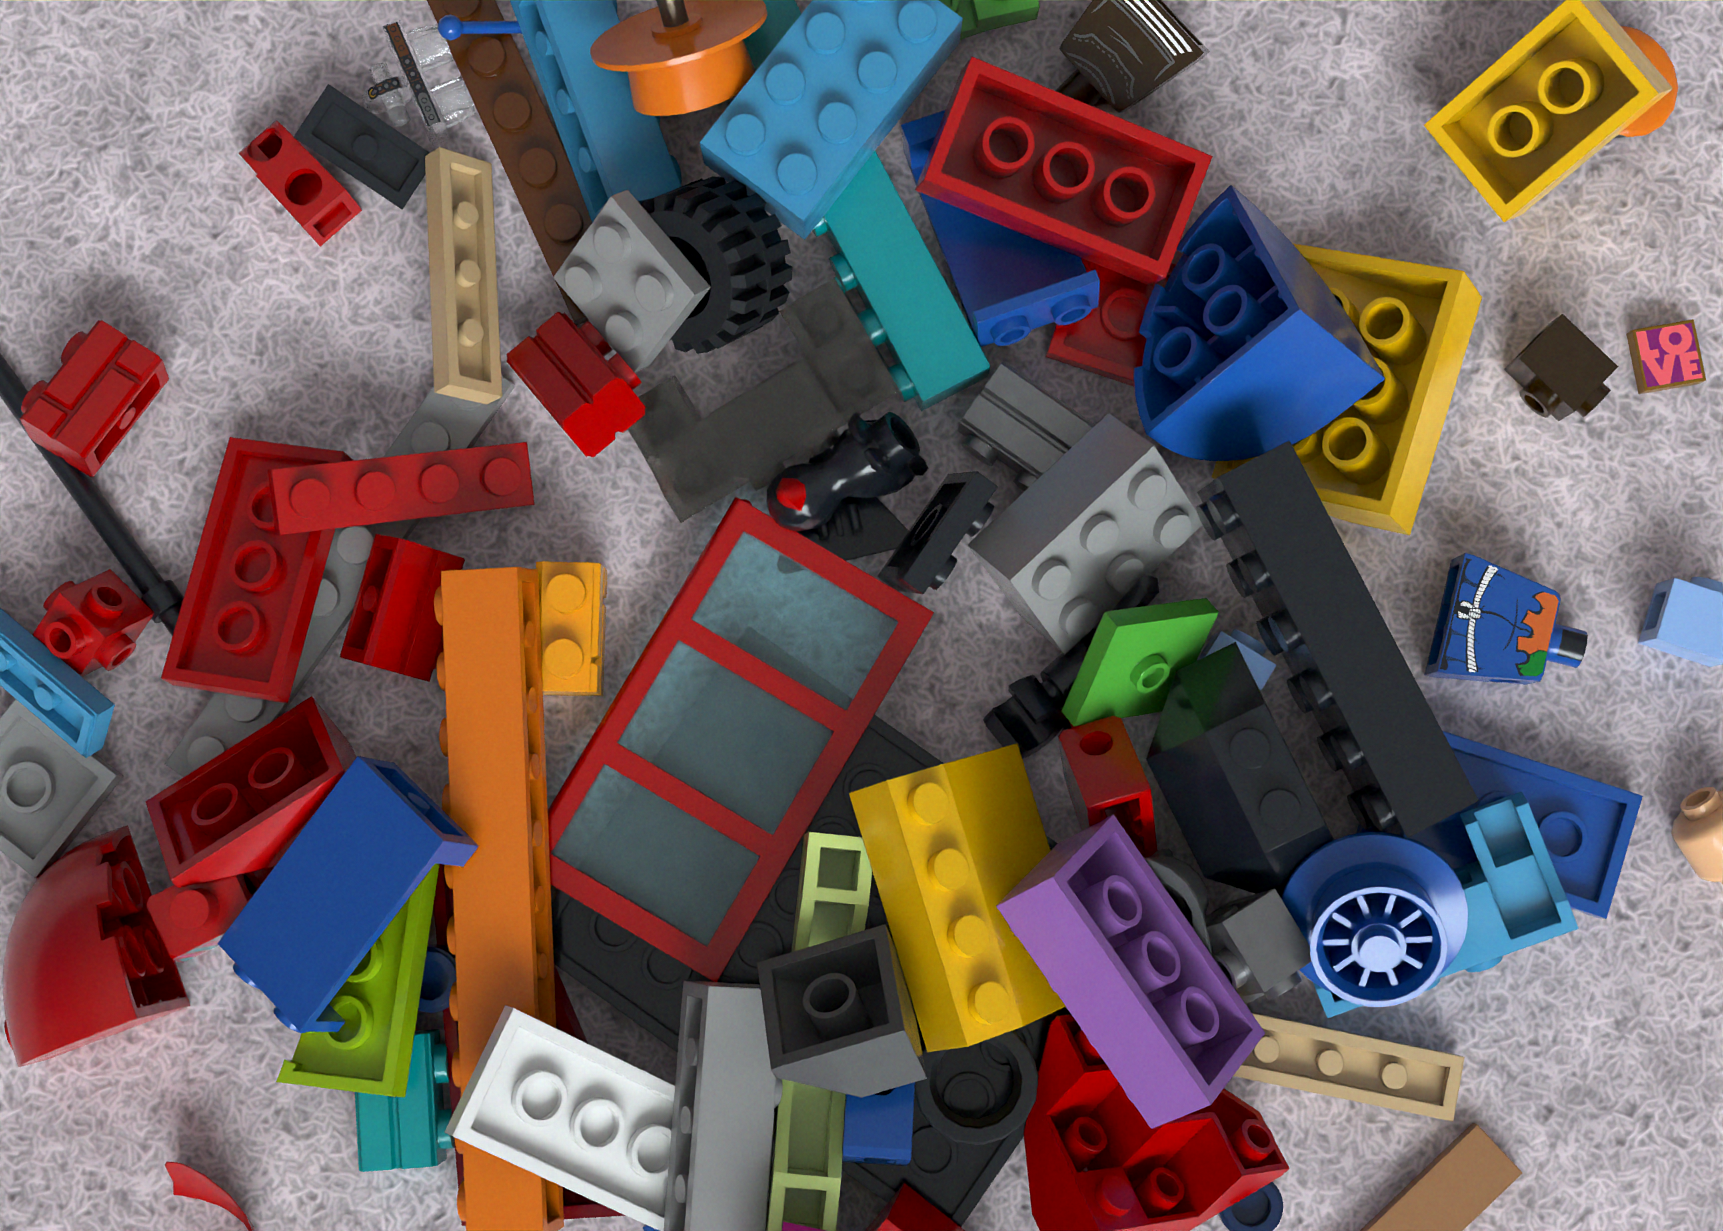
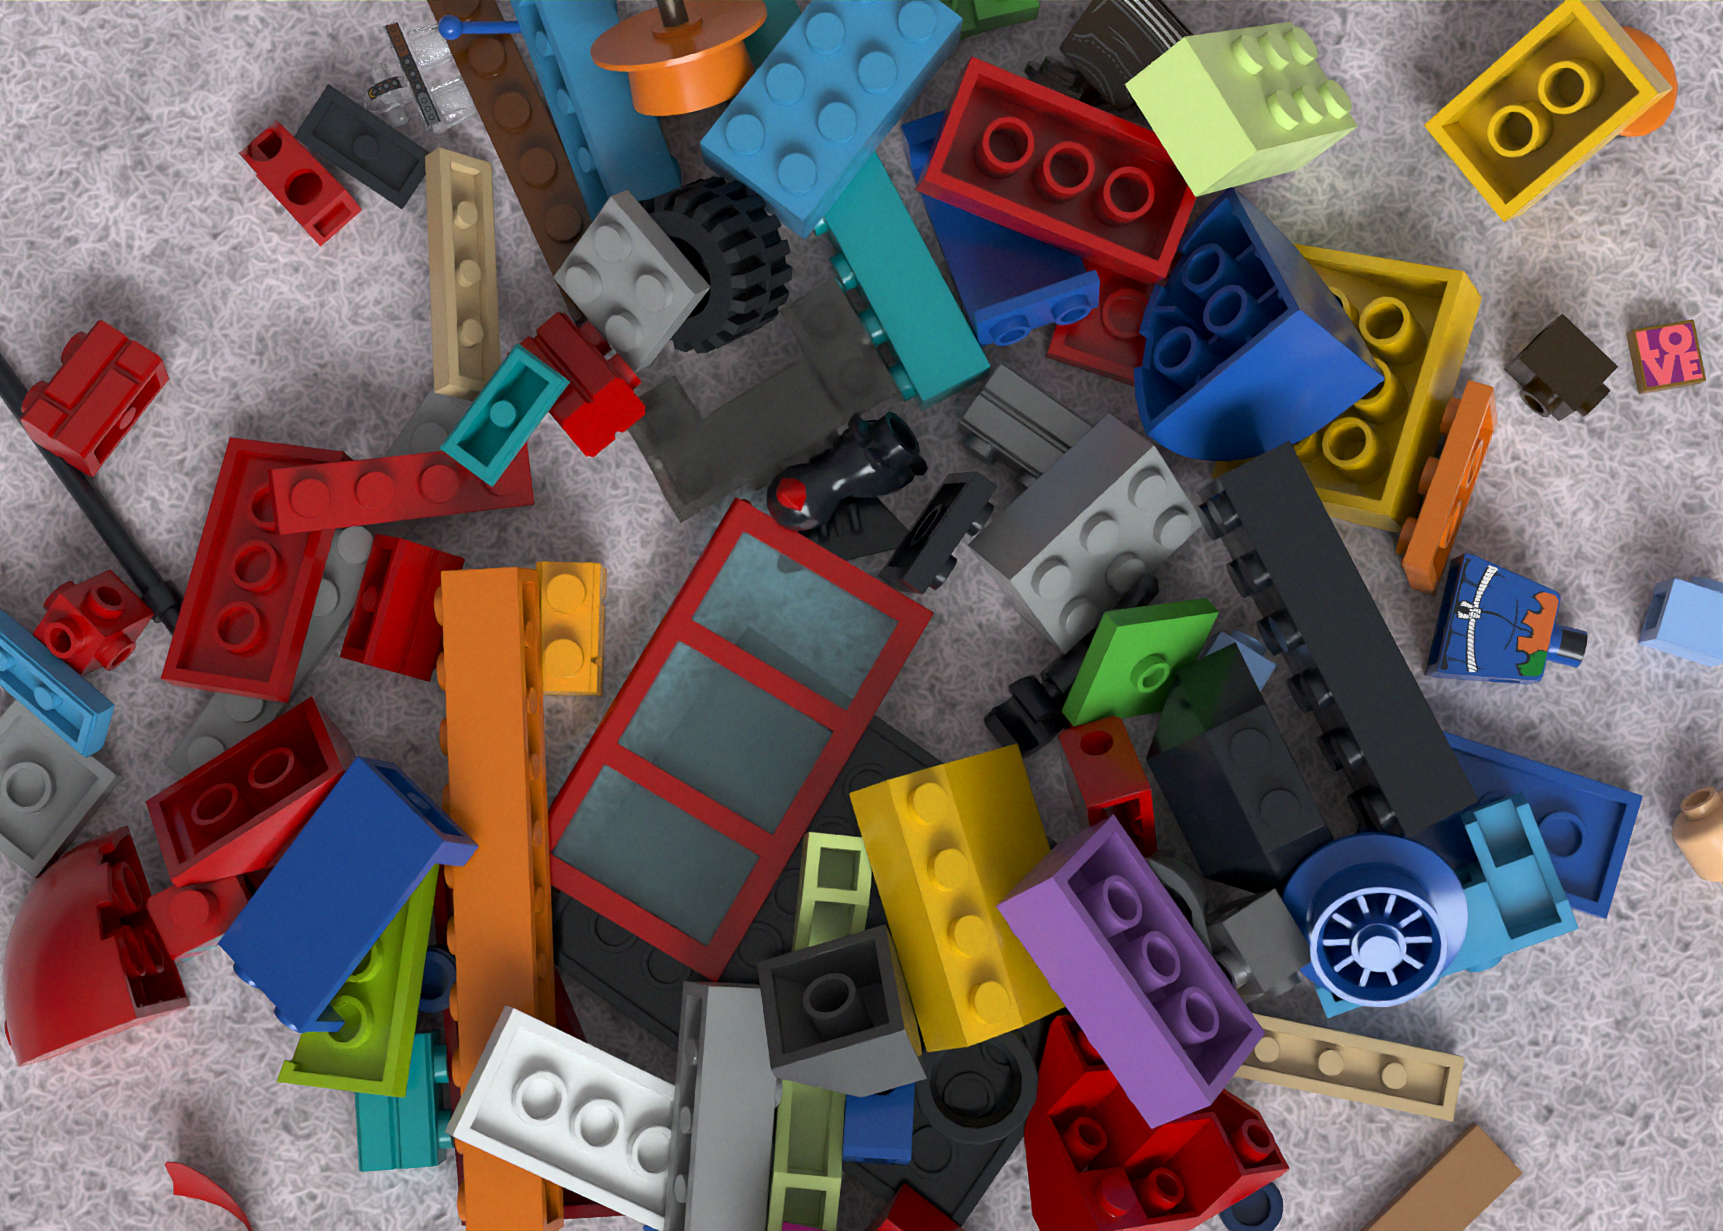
none -> teal slope [440,343,570,487]
none -> clear smoke plate [1023,56,1083,100]
none -> yellowish green brick [1125,22,1358,197]
none -> orange plate [1396,380,1498,597]

